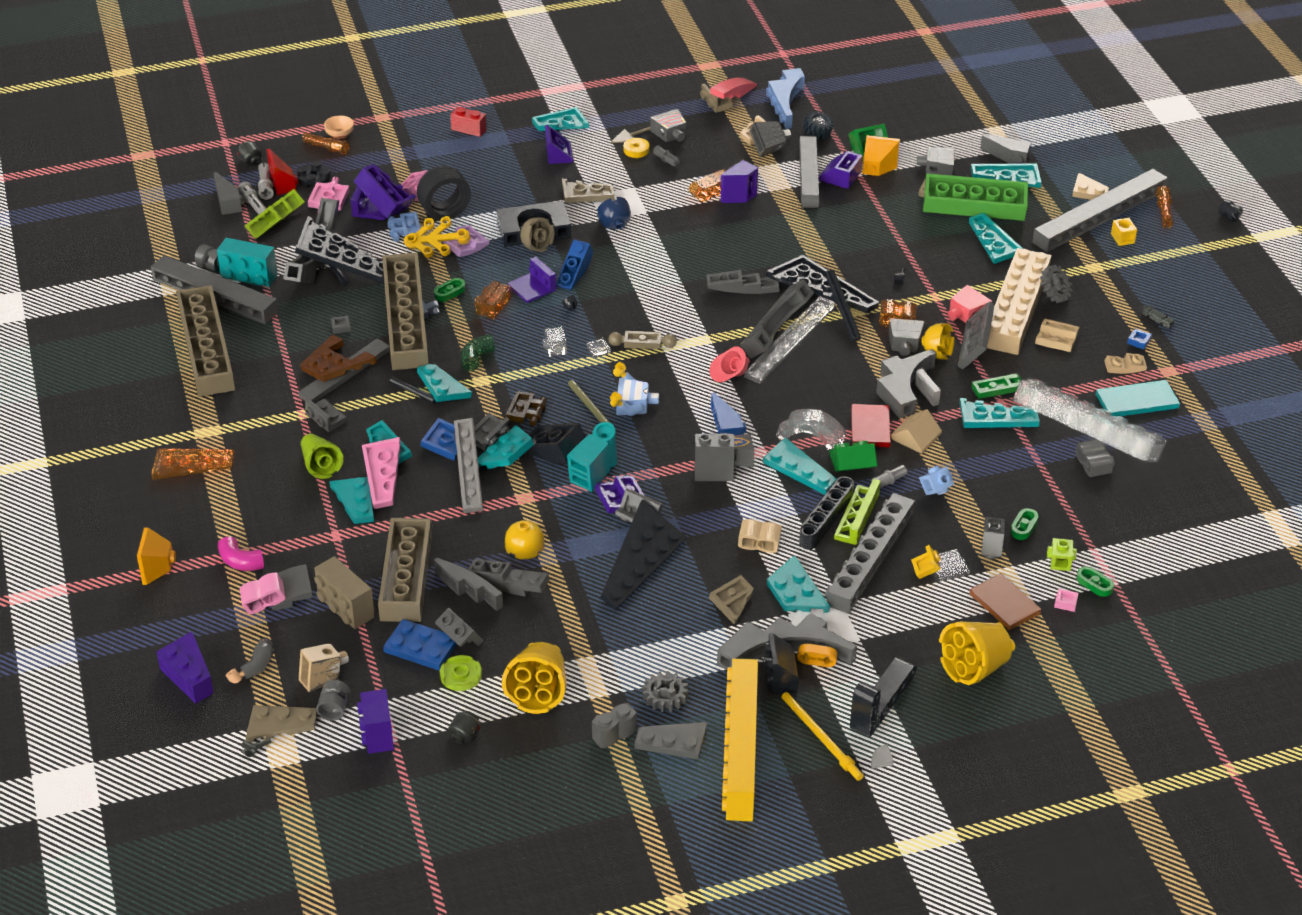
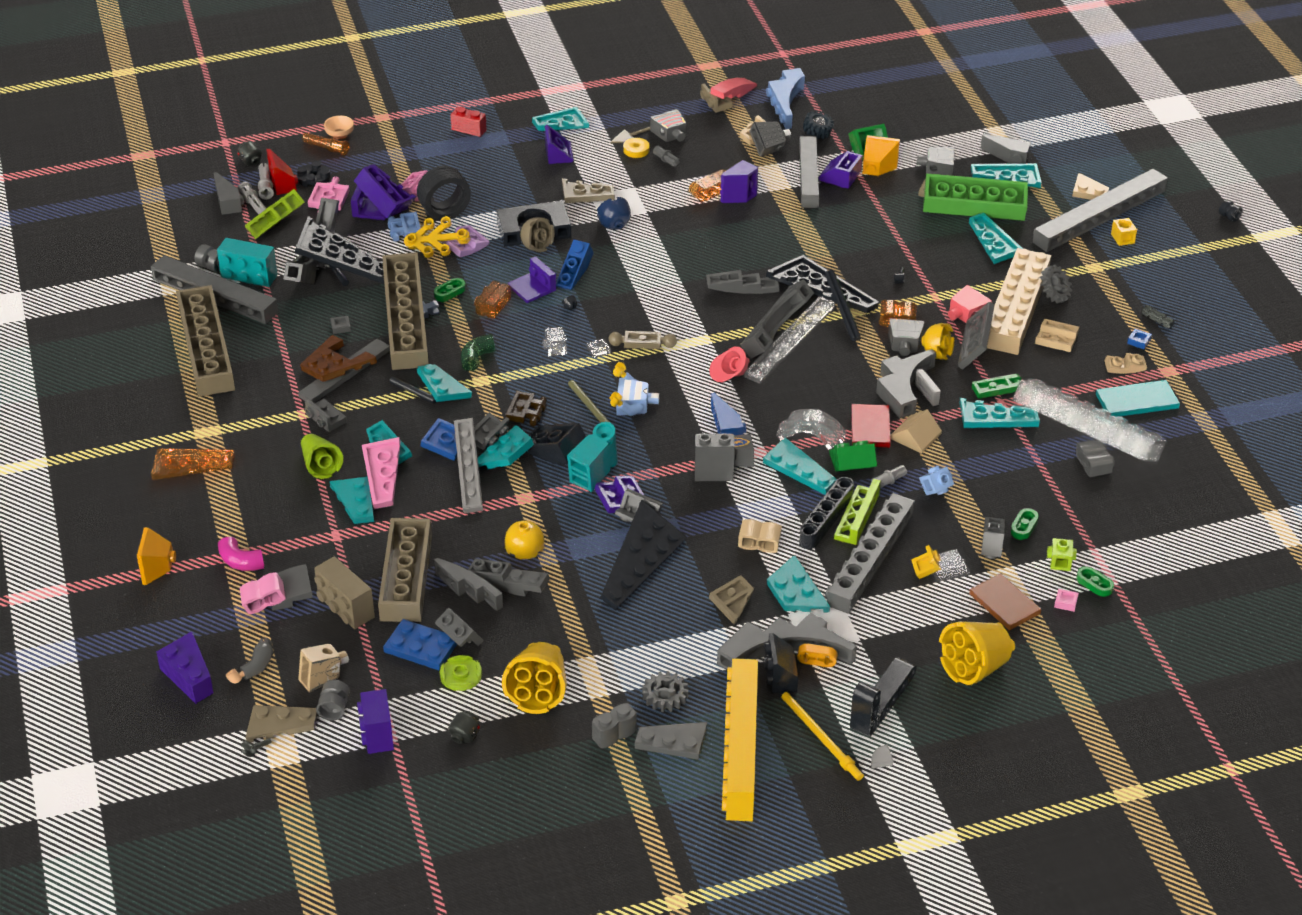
clear orange pin [1155,186,1173,228] -> none

